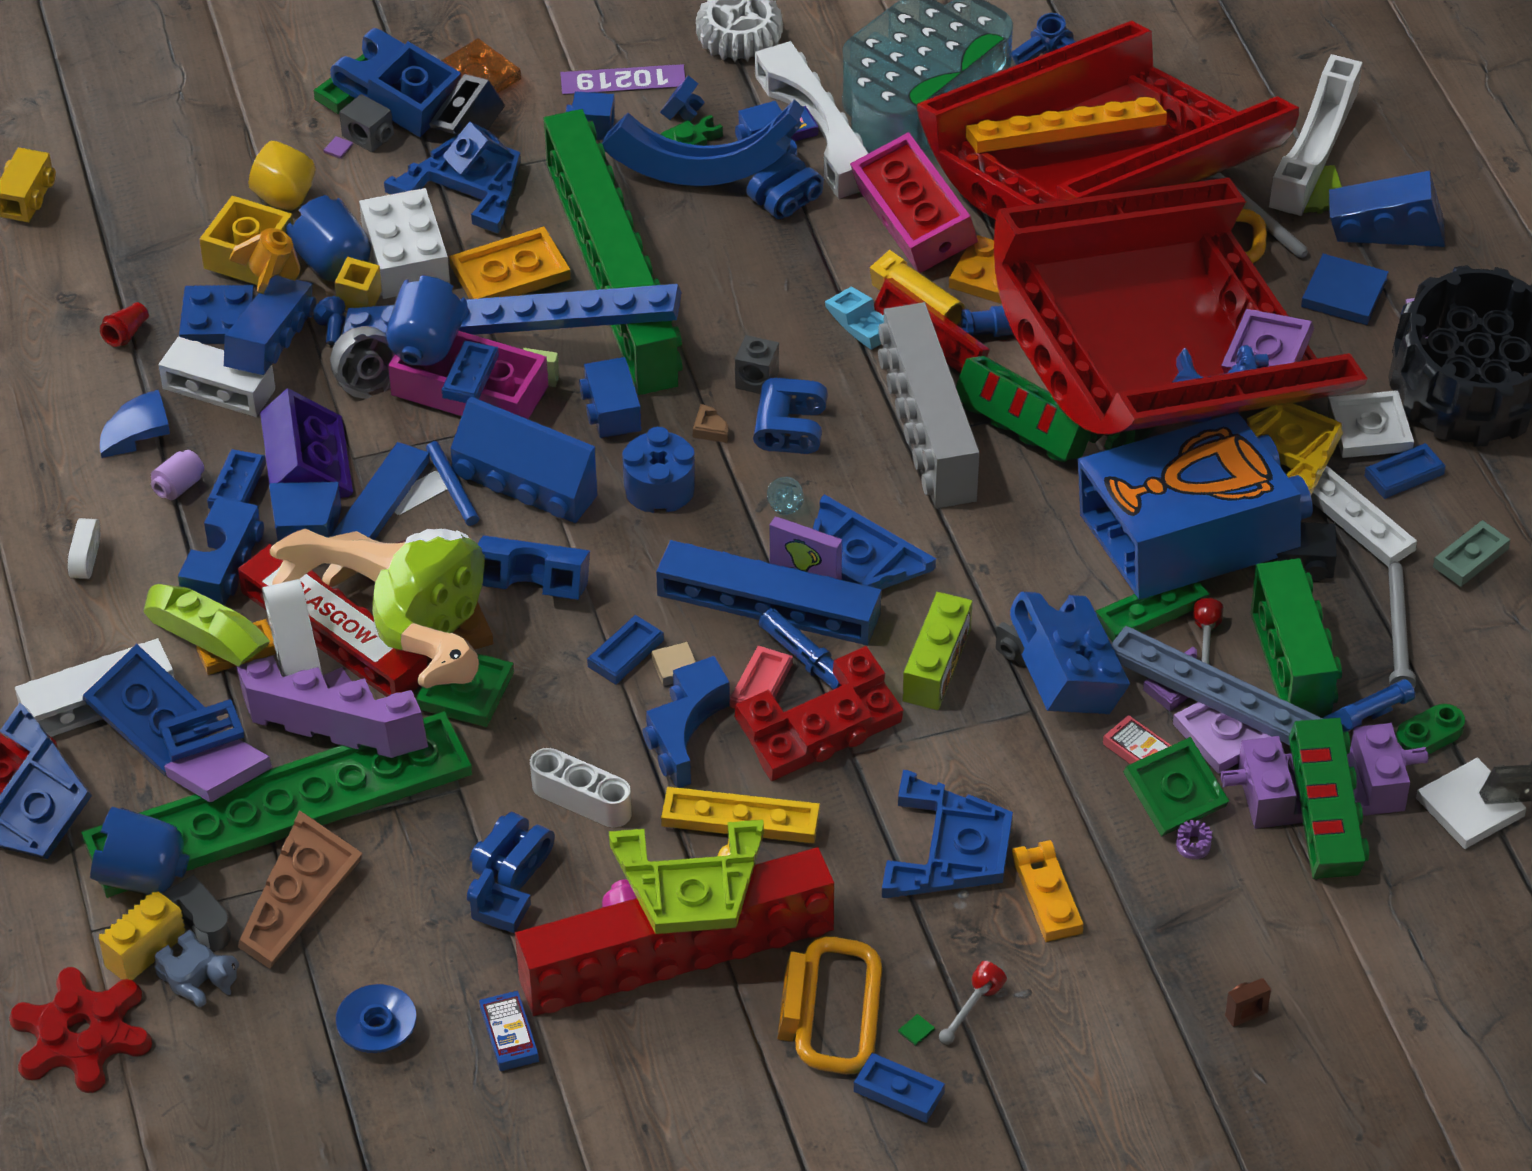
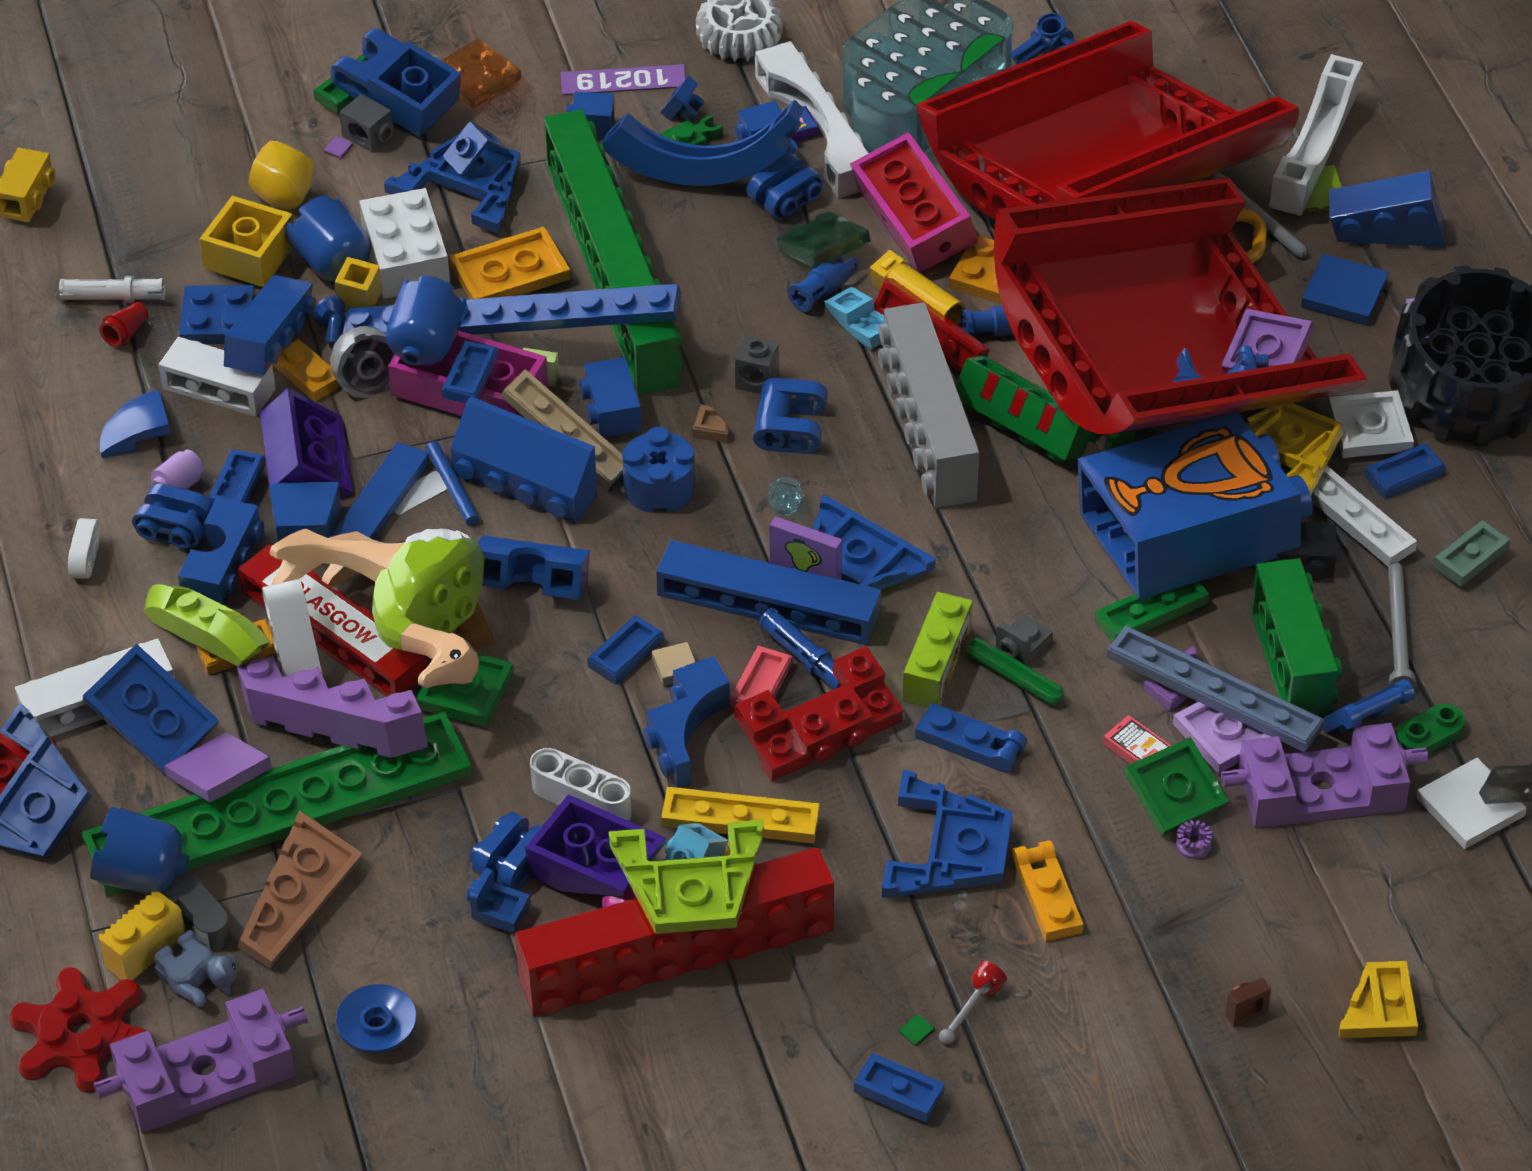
blue tile [159,699,244,762] -> none
light orange brick [229,228,300,294] -> none
medium lavender window [323,667,351,688] -> none
black slope [429,74,505,134] -> none
tile [479,990,539,1071] -> none
light orange bar [777,937,882,1074] -> none
light orange plate [966,97,1167,153] -> none
blue brick [1010,592,1130,714] -> none
red hinge [1193,598,1224,664] -> none
green brick [1289,718,1369,879] -> none
none -> white pin [59,276,166,303]
none -> medium lavender brick [94,989,308,1134]
none -> blue brick [132,484,214,548]
none -> light orange plate [272,339,341,402]
none -> tan tile [501,369,623,490]
none -> dark purple slope [525,794,666,896]
none -> medium azure brick [664,823,729,860]
none -> clear green plate [776,212,871,268]
none -> blue piece [788,255,859,312]
none -> blue plate [915,703,1028,773]
none -> green axle [966,637,1065,706]
none -> yellow wing [1338,961,1418,1038]

